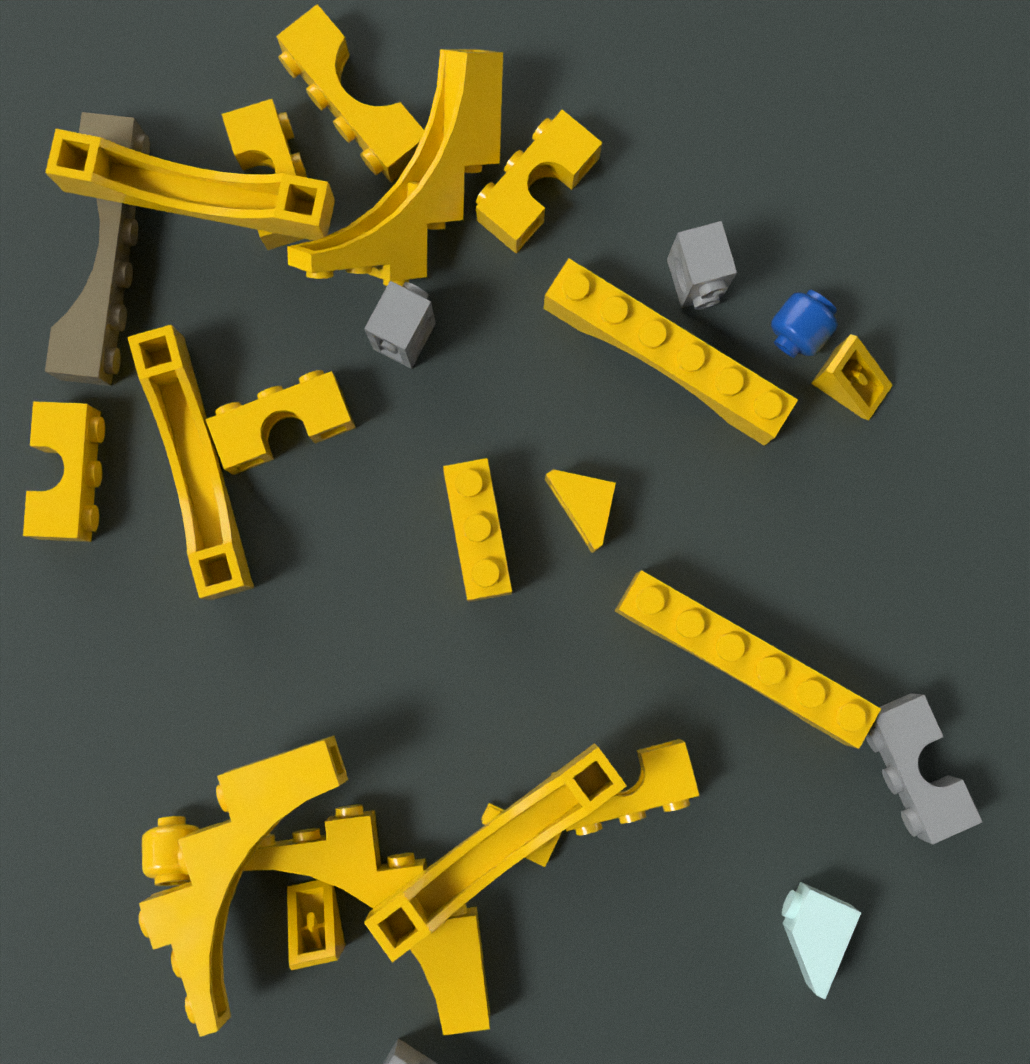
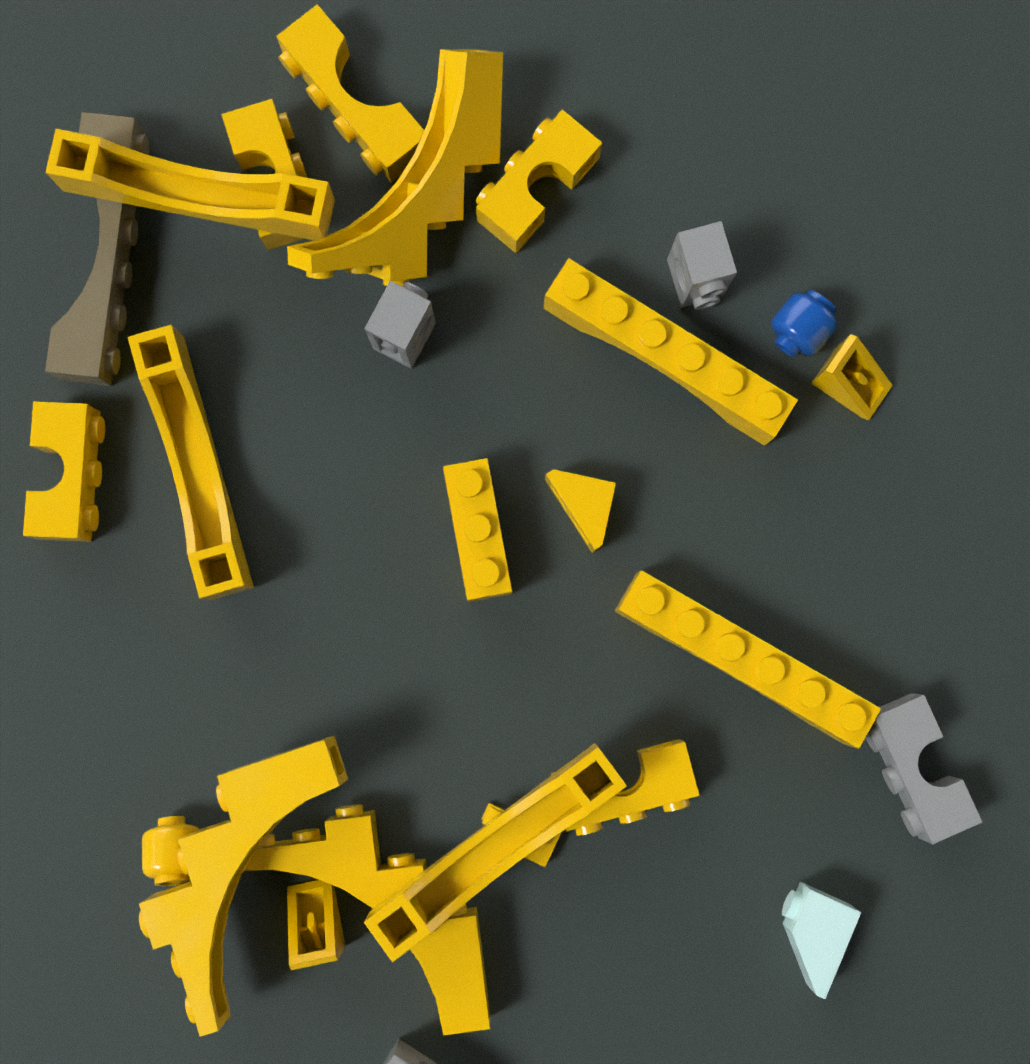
yellow arch [205,370,356,475] -> none

